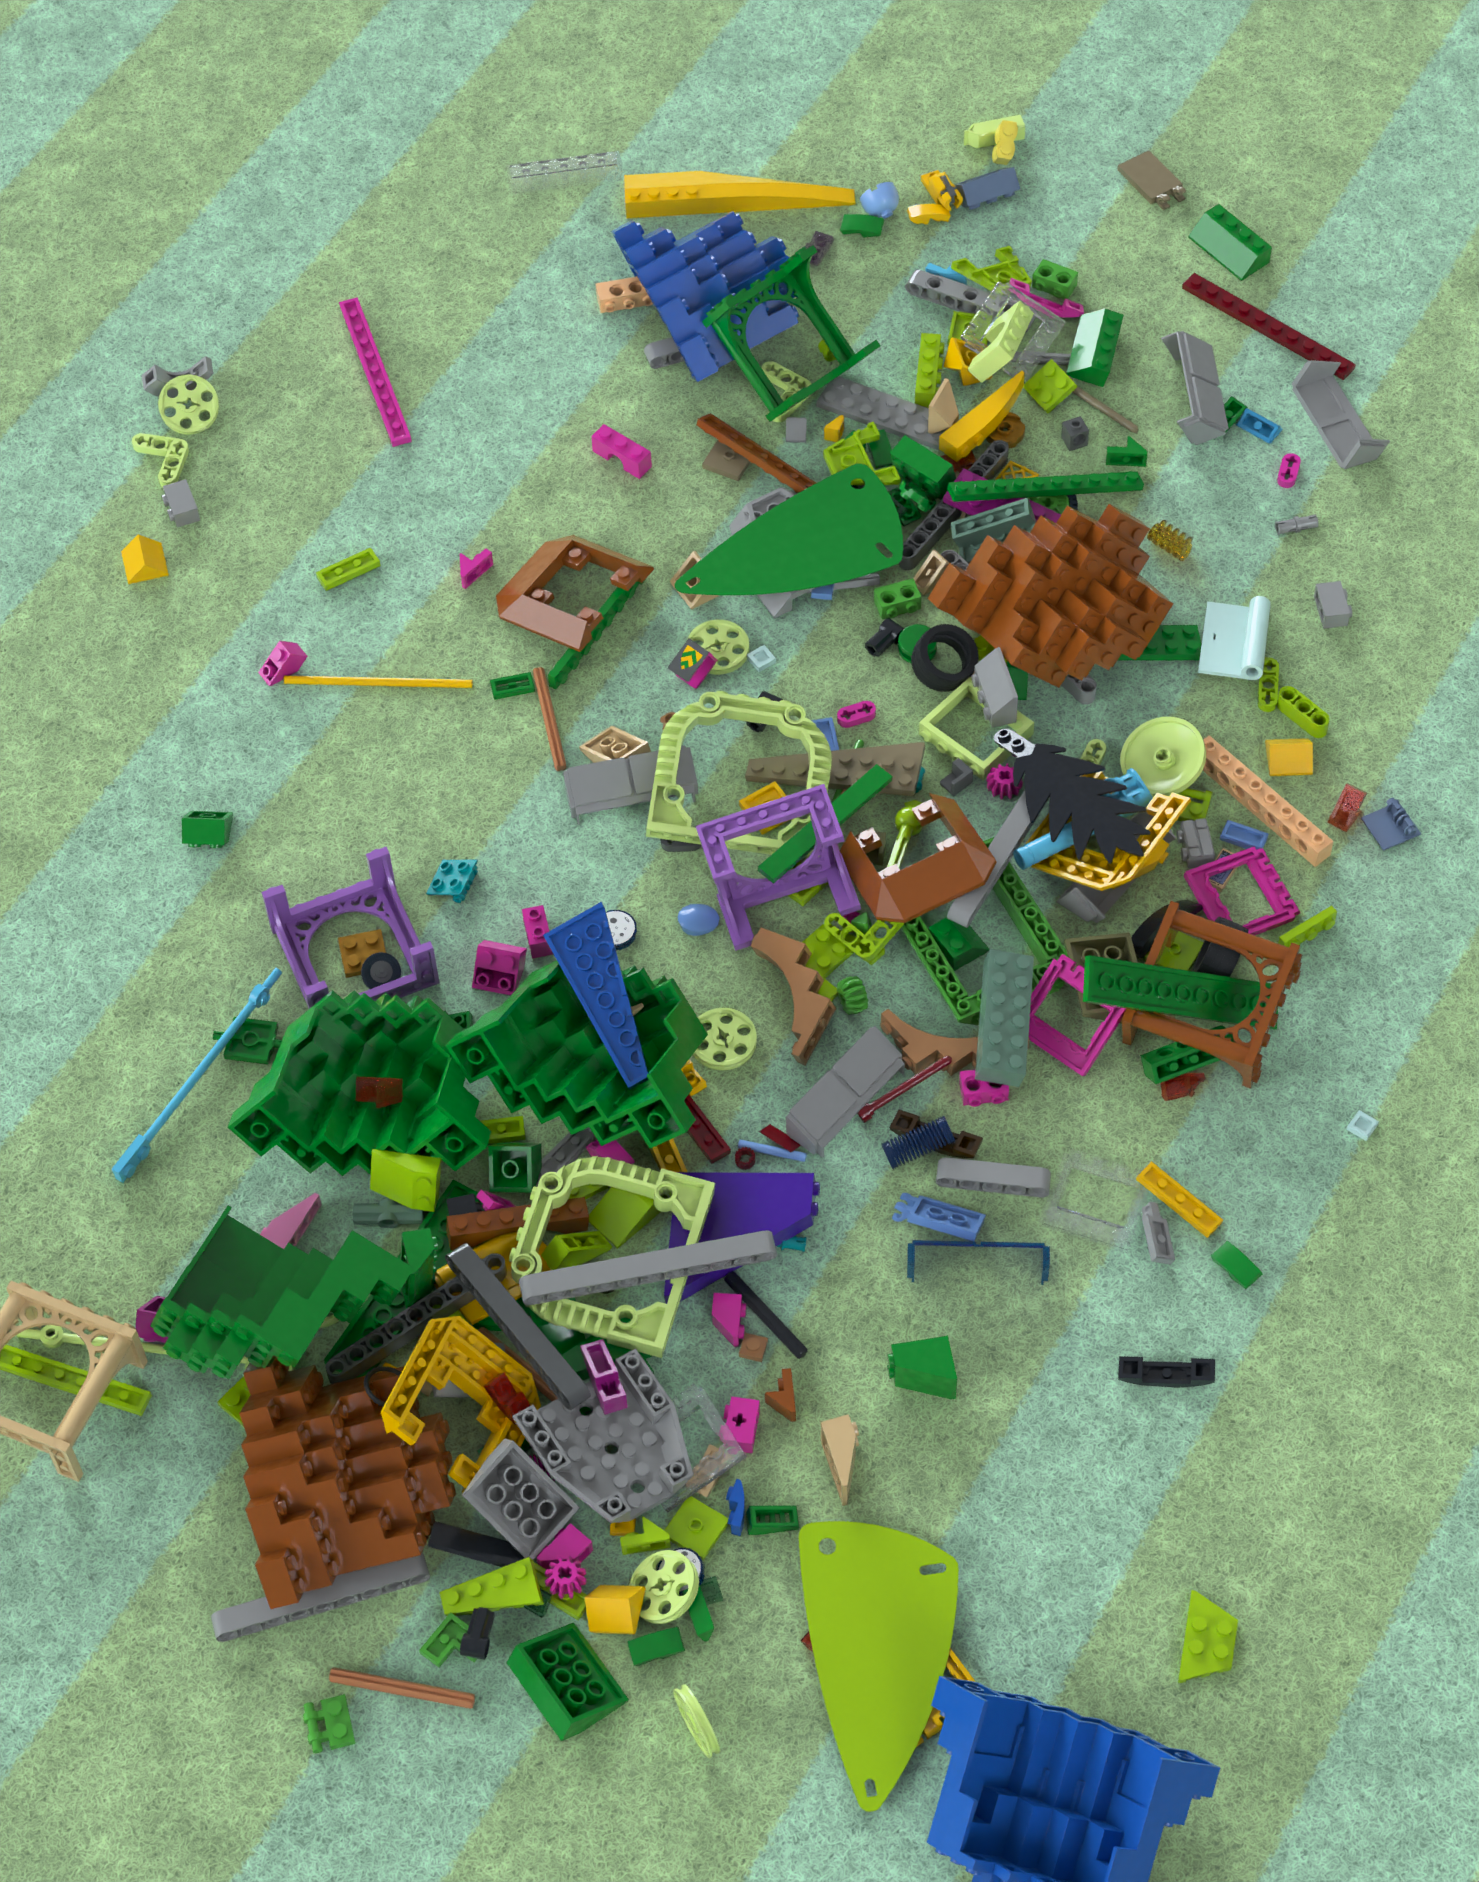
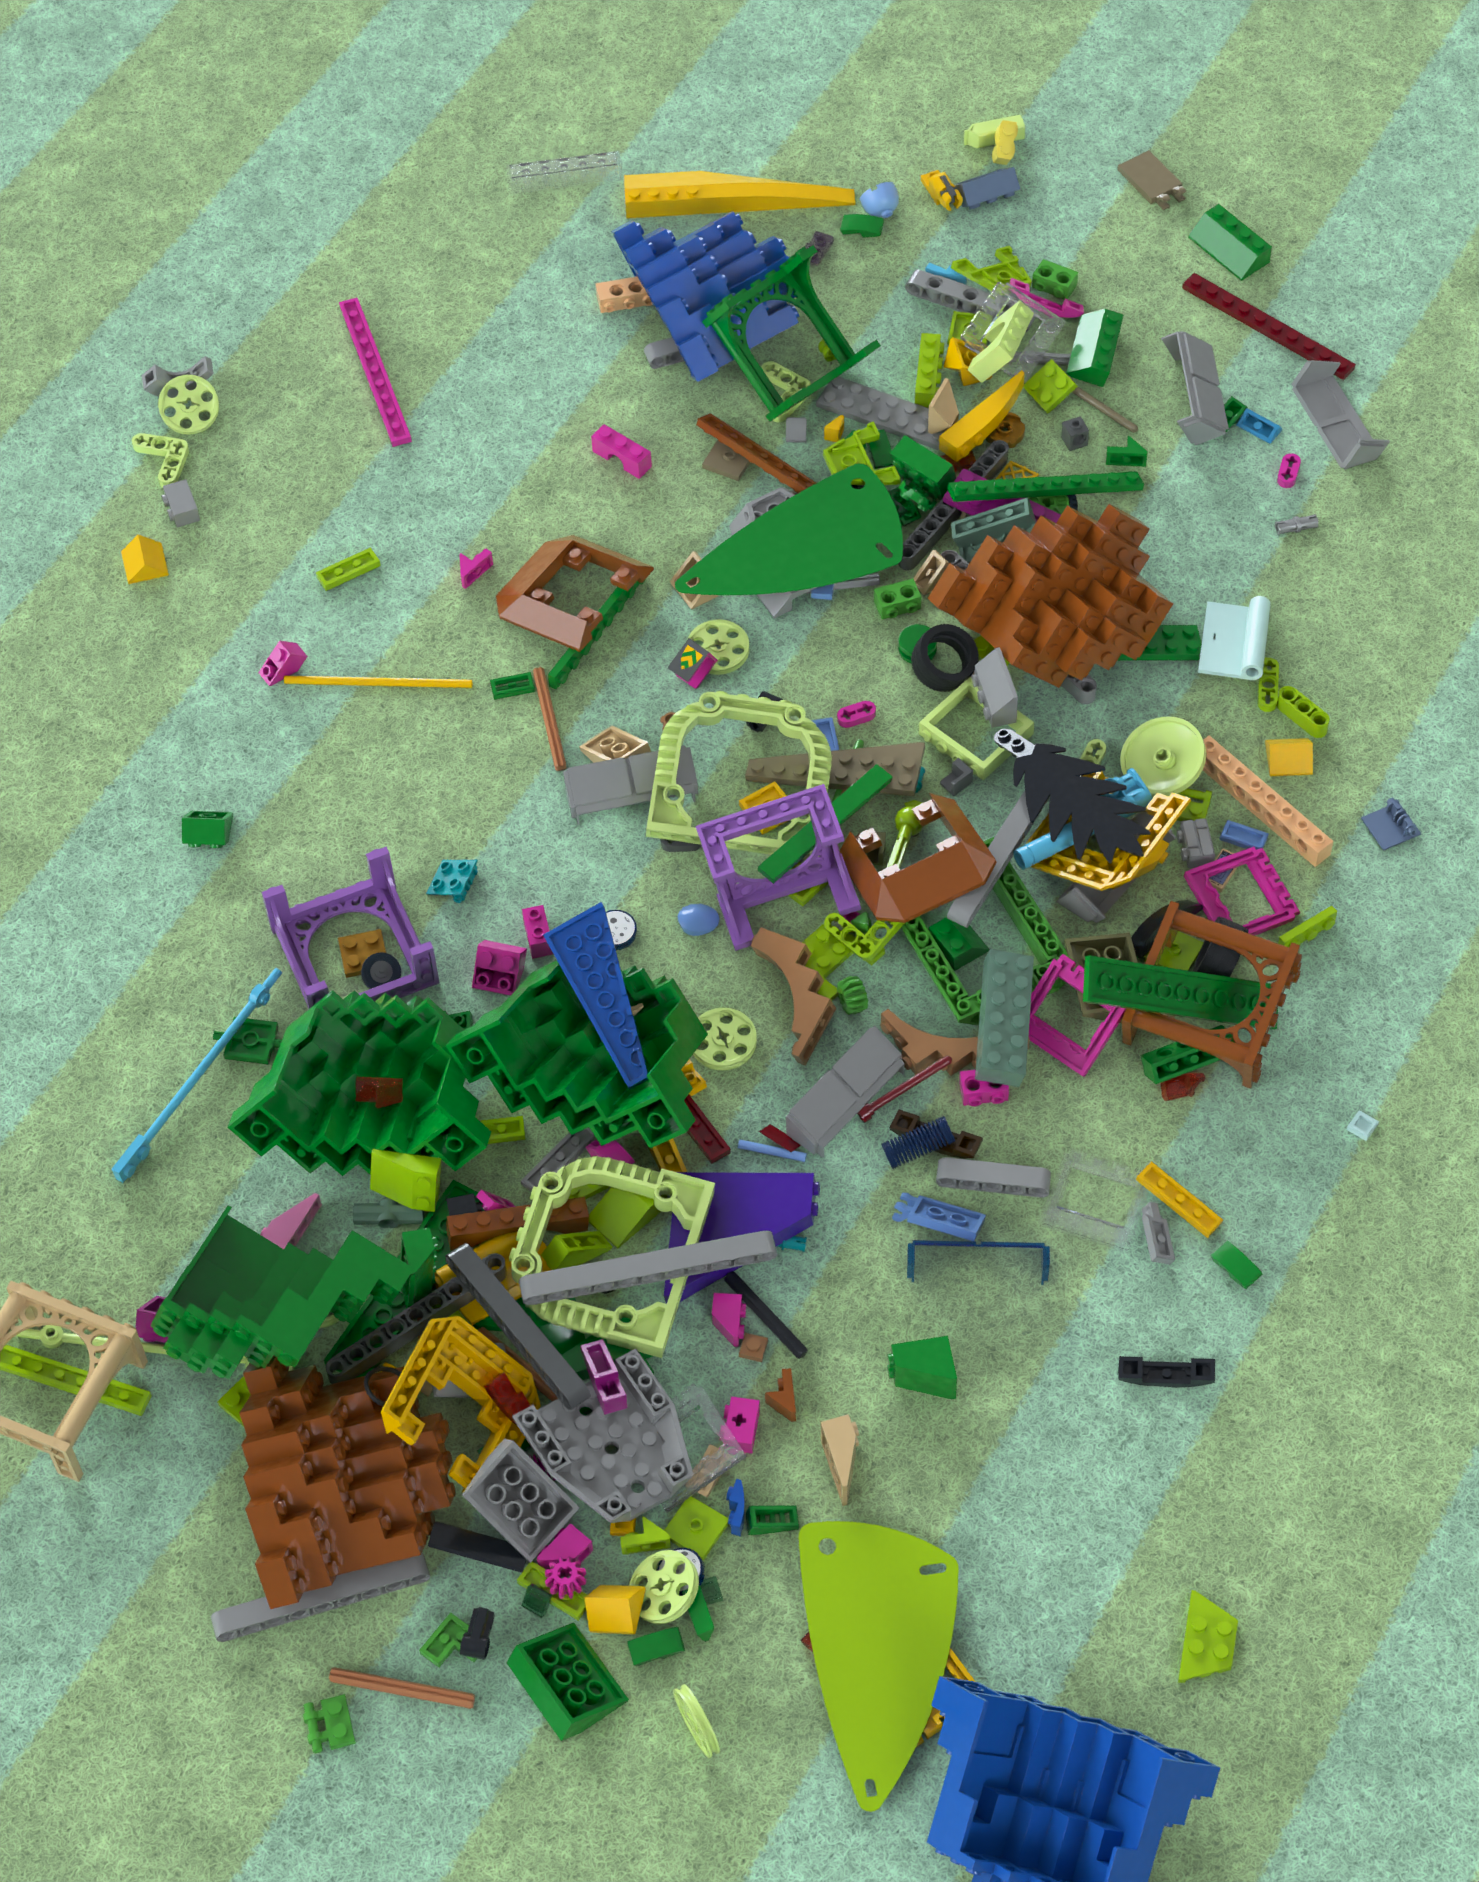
lime wing [439,1557,544,1616] -> none
green slope [488,1142,542,1193] -> none
dark red bush [735,1147,756,1170] -> none
light aqua tile [747,645,776,672] -> none
black piece [865,618,904,657] -> none
yellow slope [907,204,951,225] -> none
dark pink gear [986,763,1023,800] -> none
green slope [1007,661,1028,700] -> none
clear yellow piece [1147,520,1193,561] -> none
light grey brick [1314,581,1352,629] -> none
clear red slope [1328,783,1367,832] -> none

